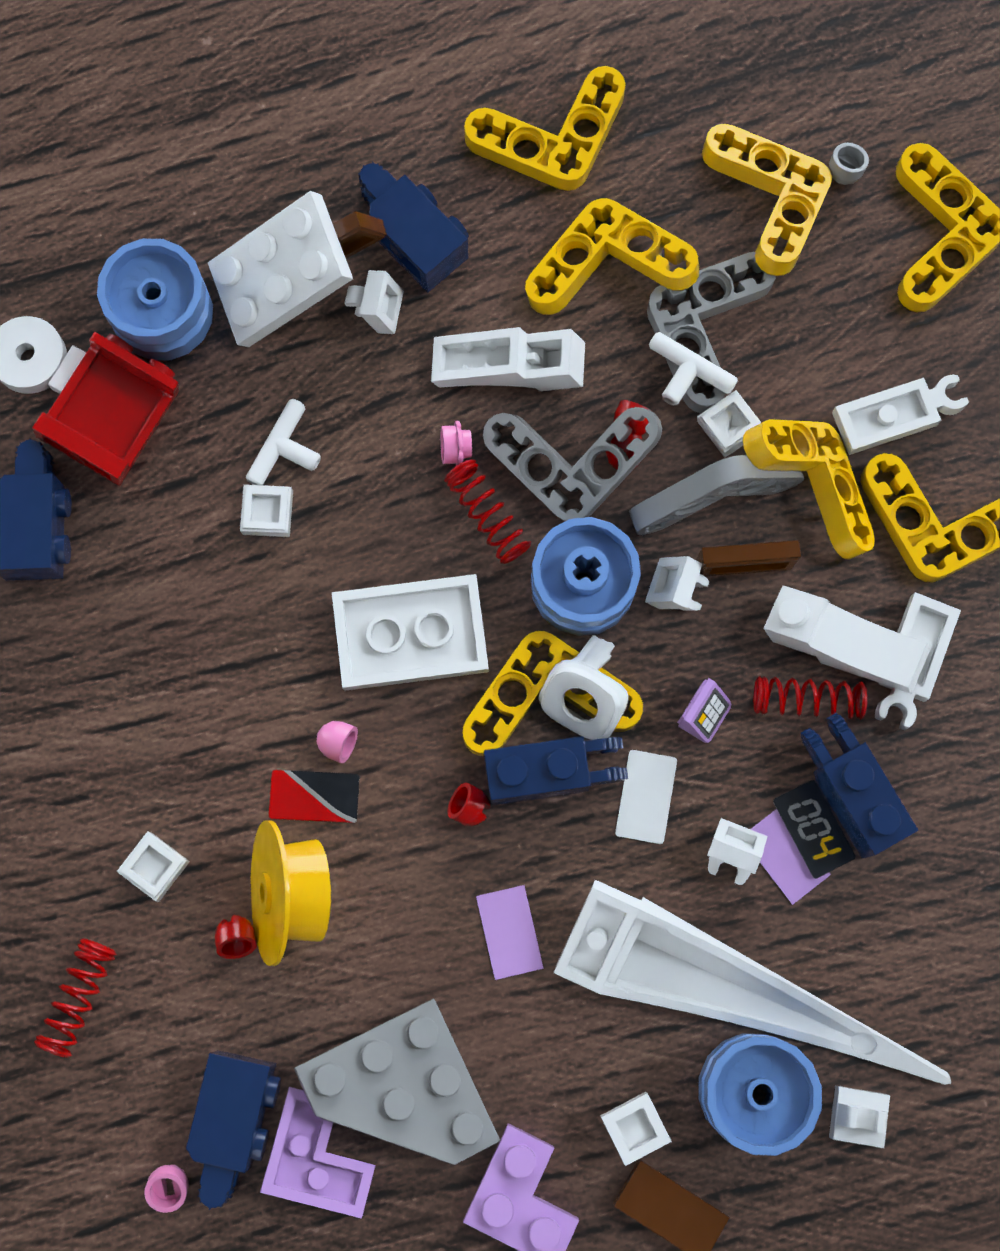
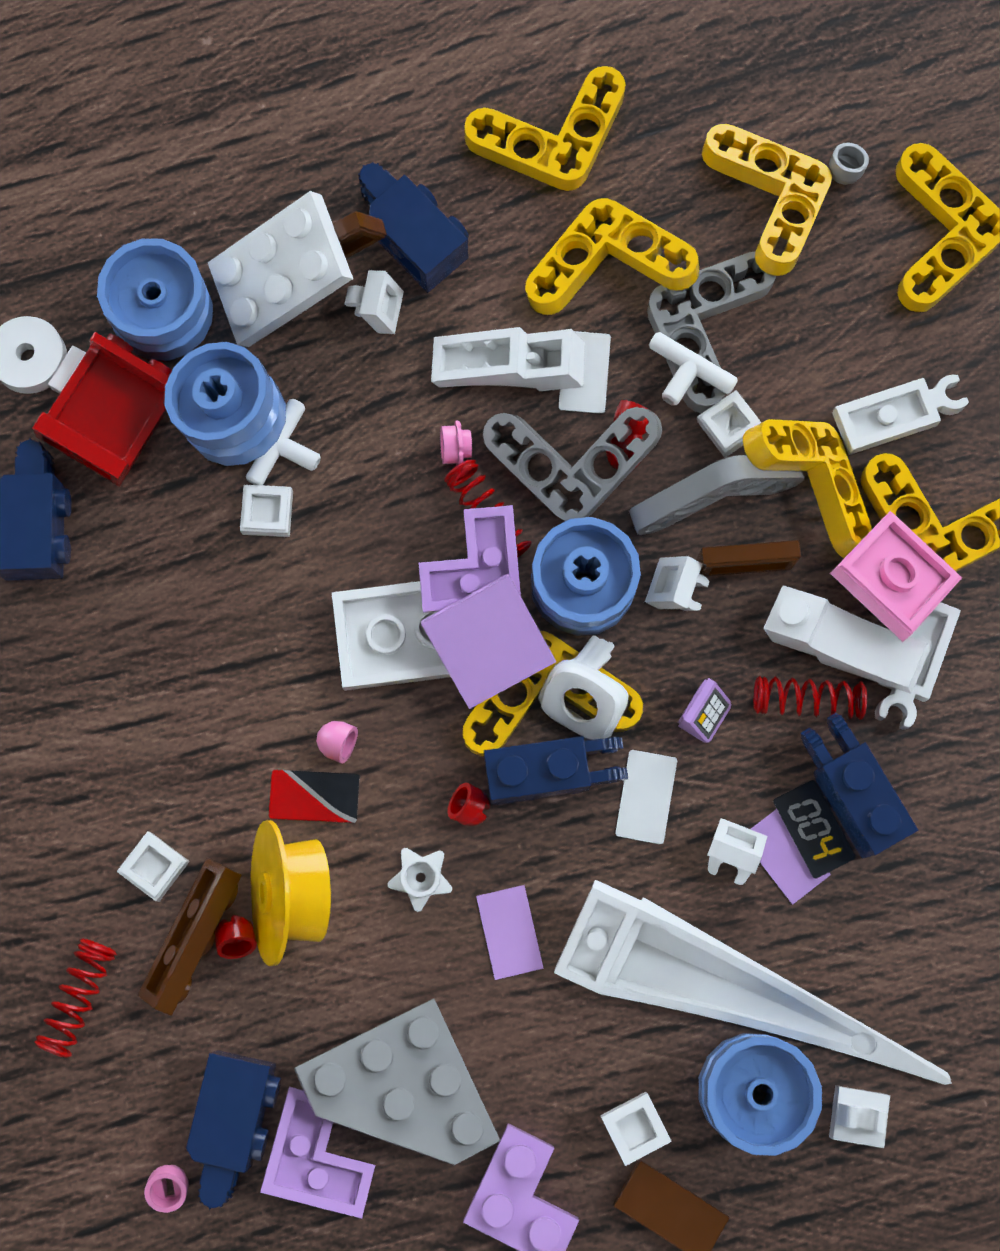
none -> reddish brown plate [138,858,242,1016]
none -> medium blue wheel [164,342,286,466]
none -> white plate [388,848,452,912]
none -> lavender plate [419,505,521,613]
none -> lavender tile [421,574,556,709]
none -> white sticker [559,331,611,413]
none -> bright pink tile [830,511,962,642]

